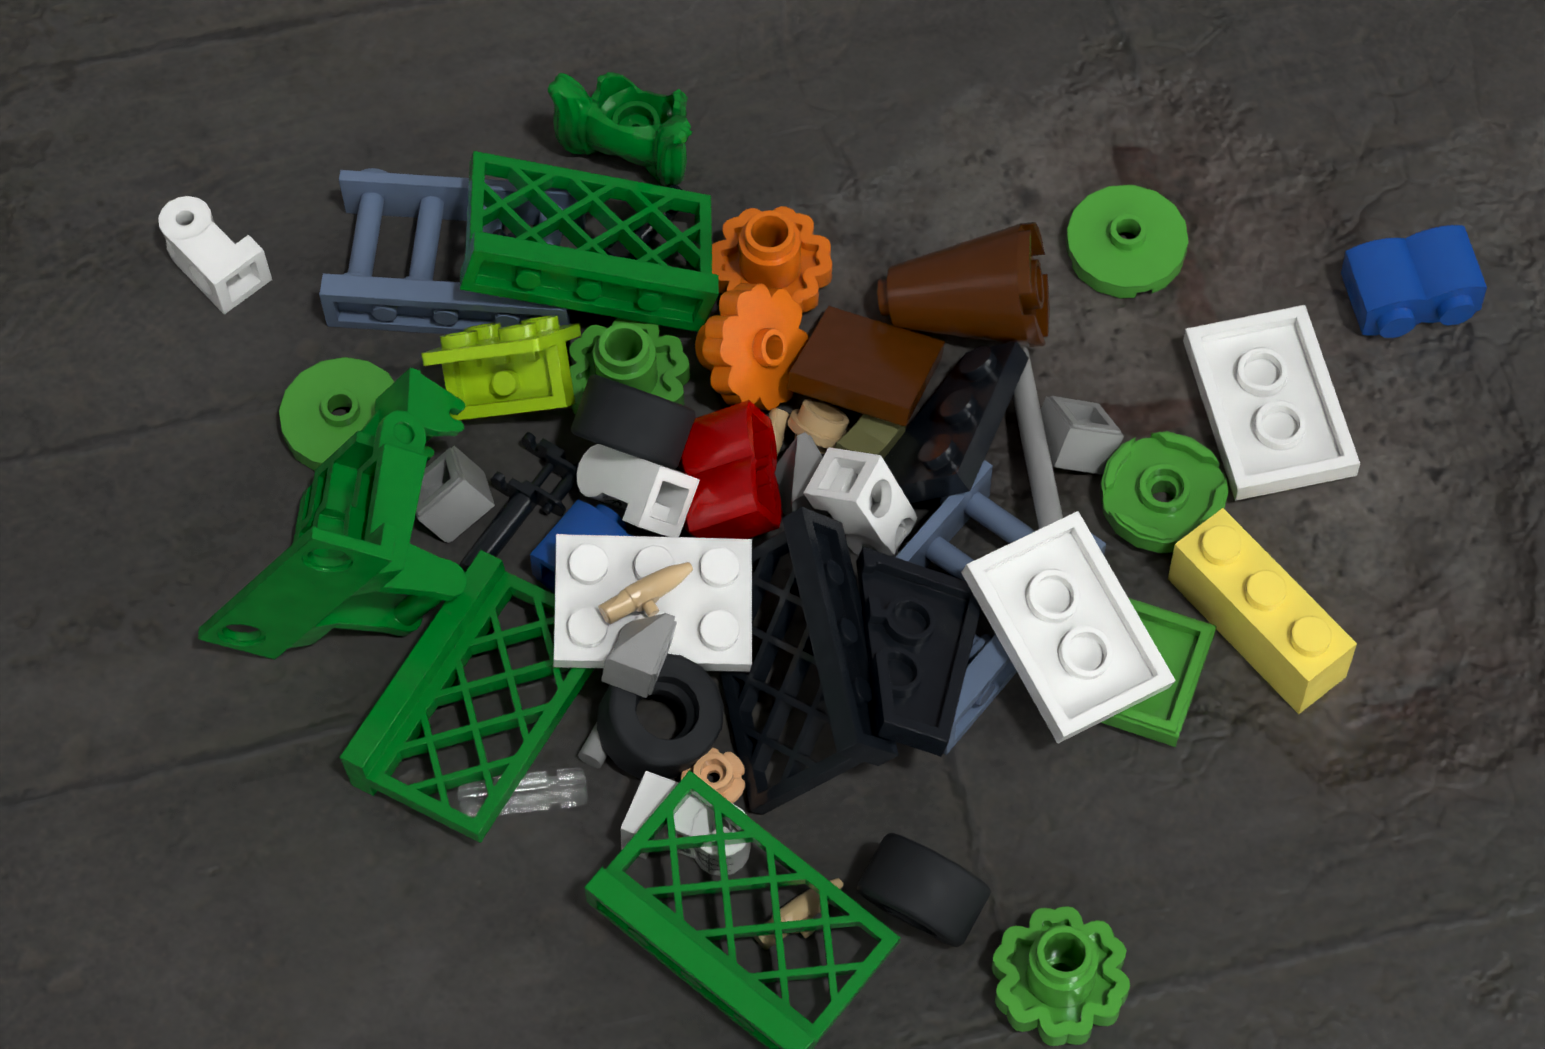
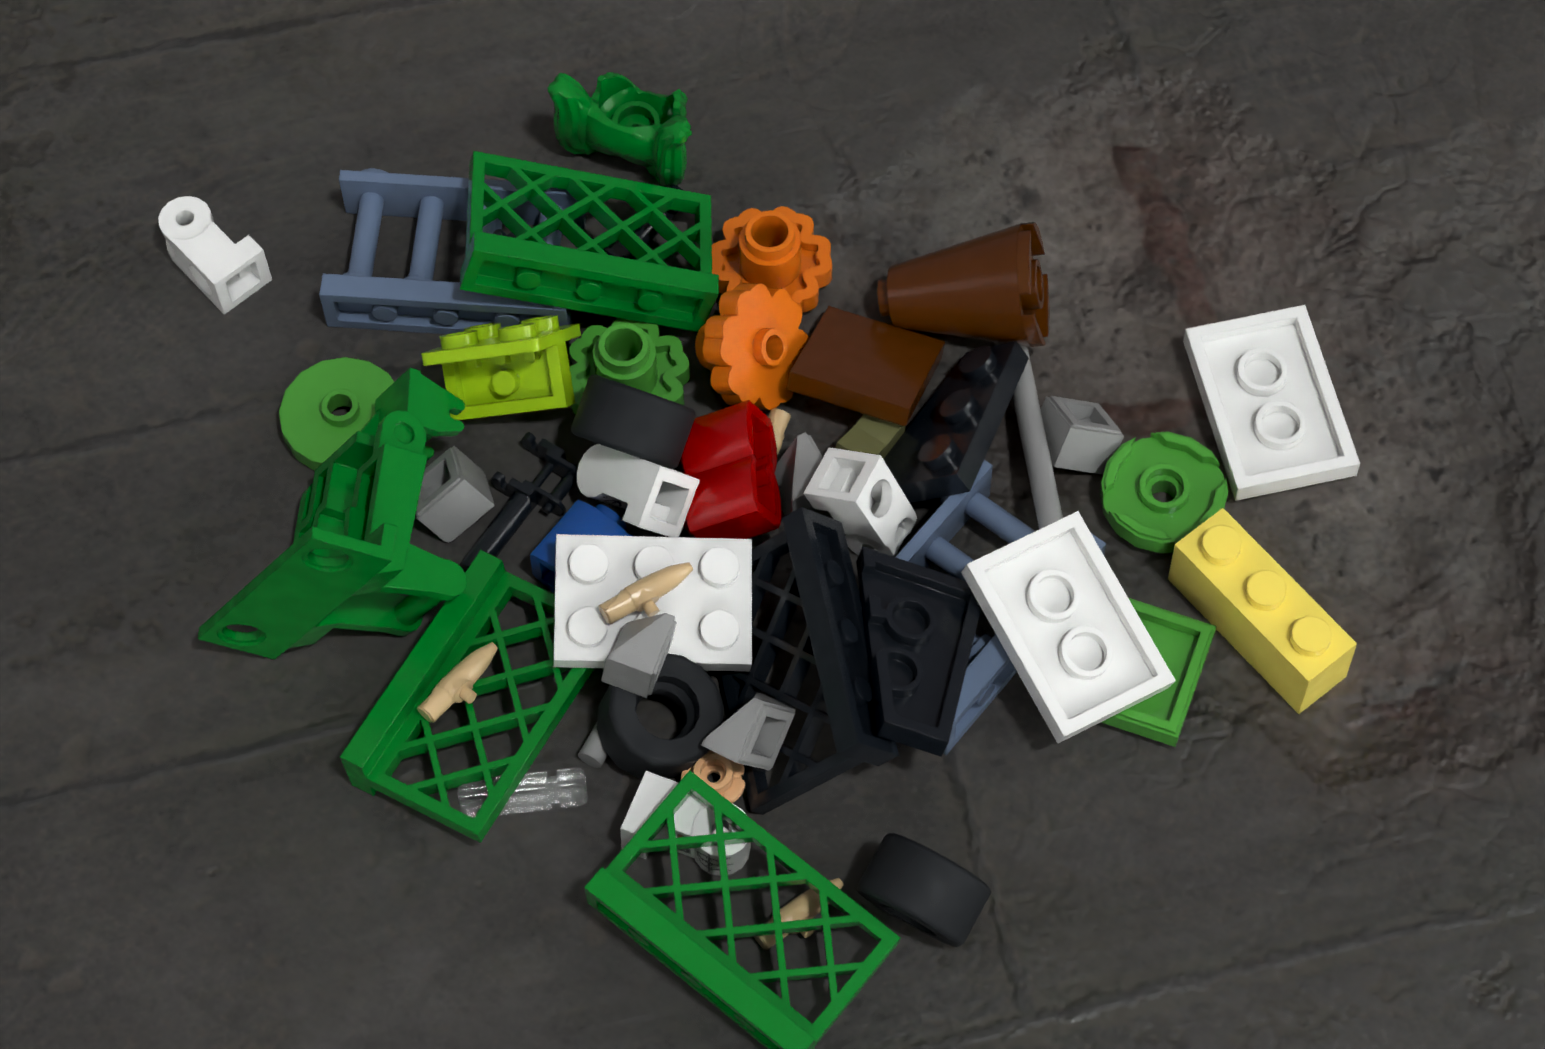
tan plate [787,399,849,454] -> none
bright green plant [992,906,1130,1046] -> none
bright green plate [1065,185,1188,298] -> none
blue brick [1341,225,1487,338] -> none
none -> tan helmet [417,642,498,723]
none -> light grey slope [701,692,795,771]

